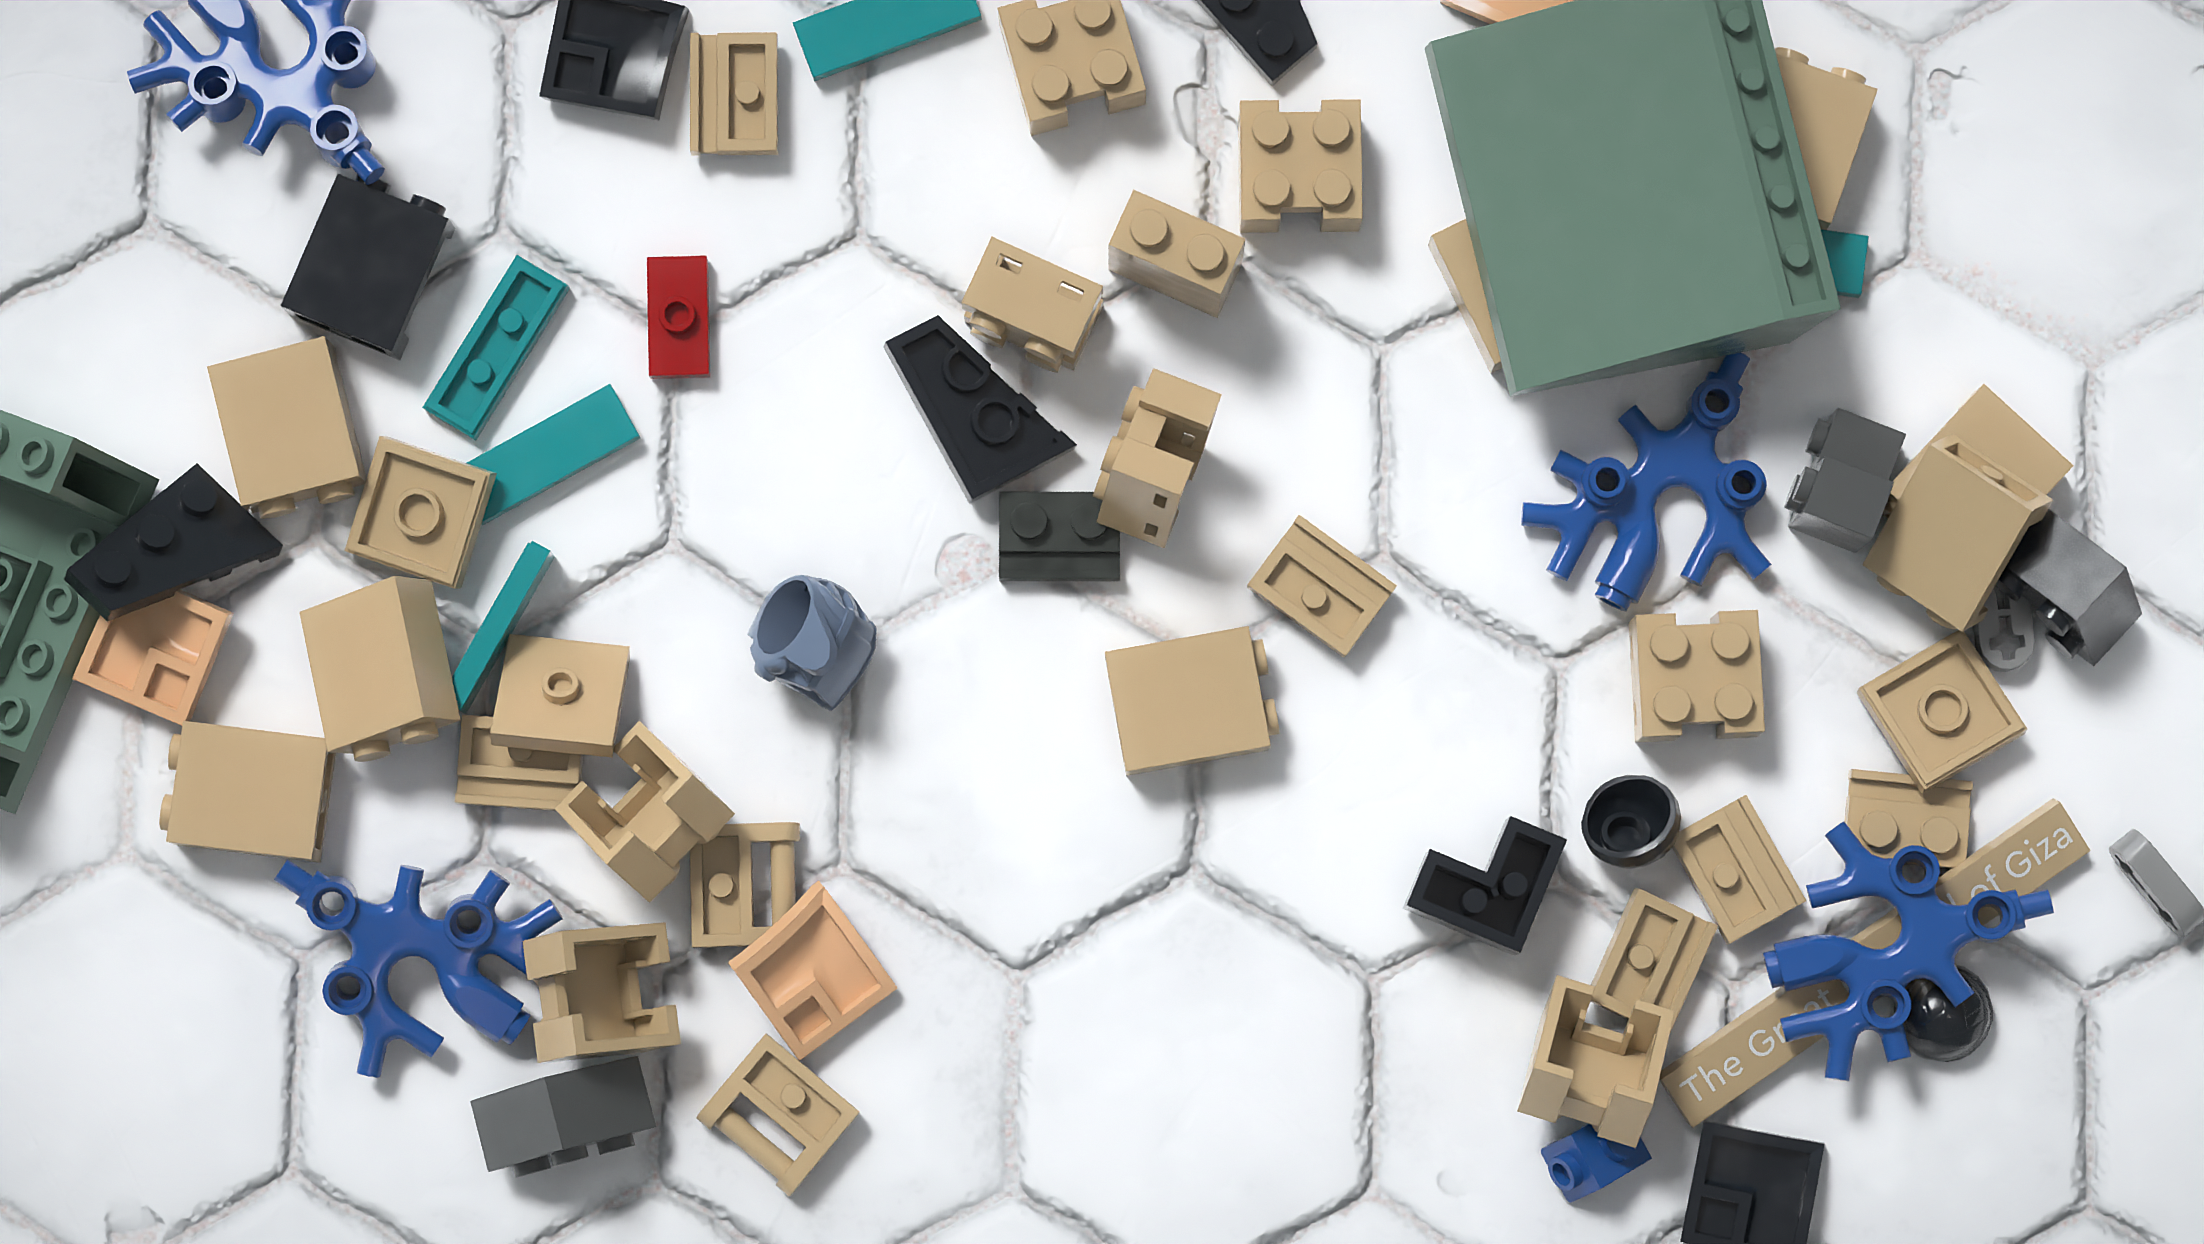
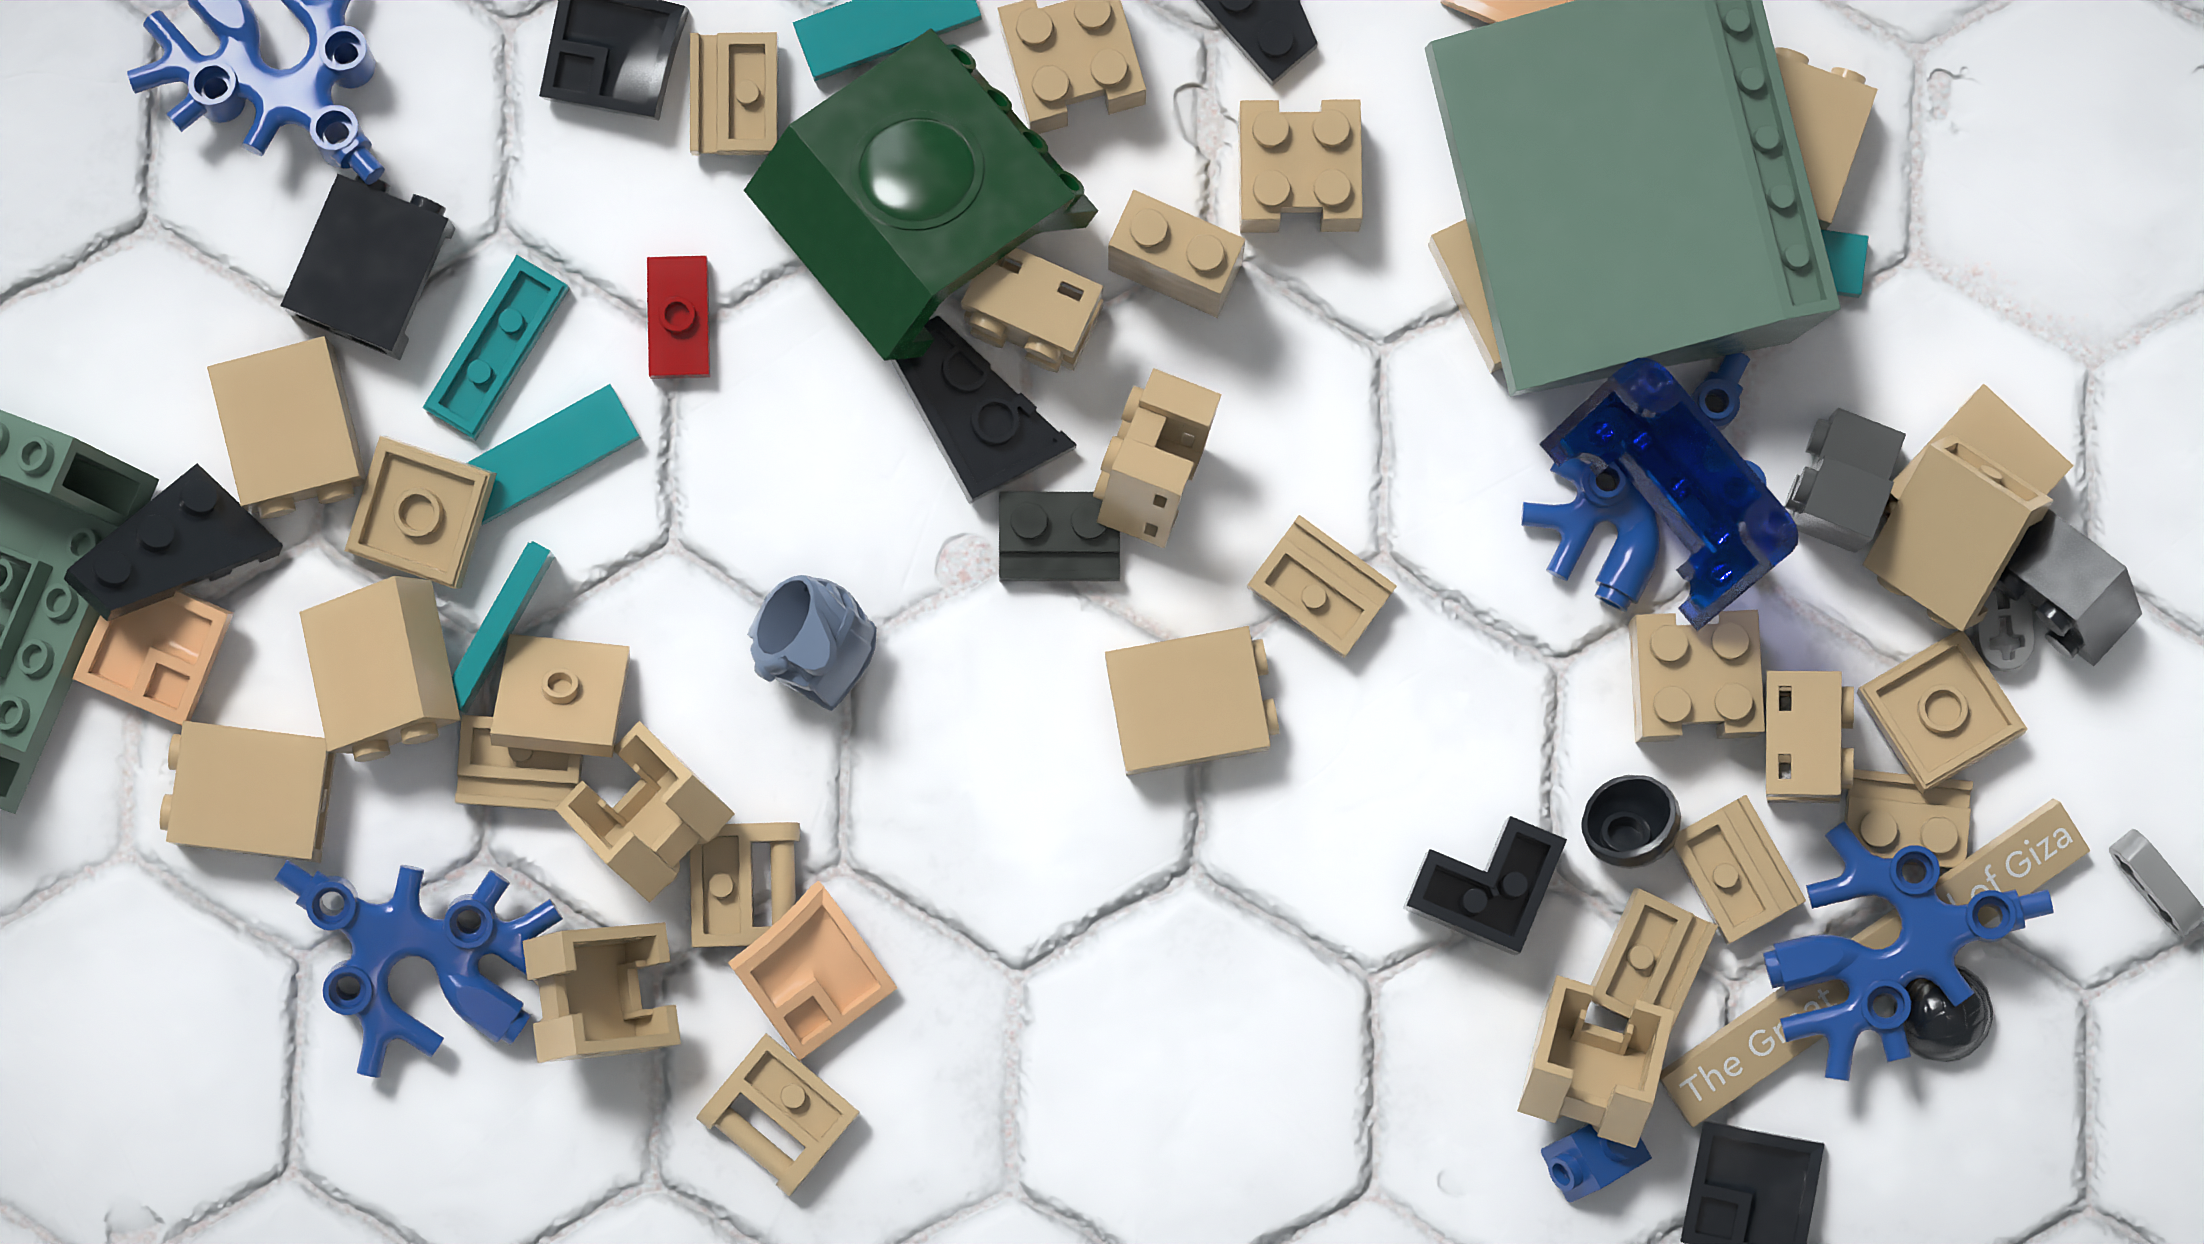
dark grey brick [470,1056,656,1178] -> none
none -> dark green panel [743,28,1099,361]
none -> clear blue windscreen [1539,357,1799,632]
none -> tan piece [1766,671,1854,804]

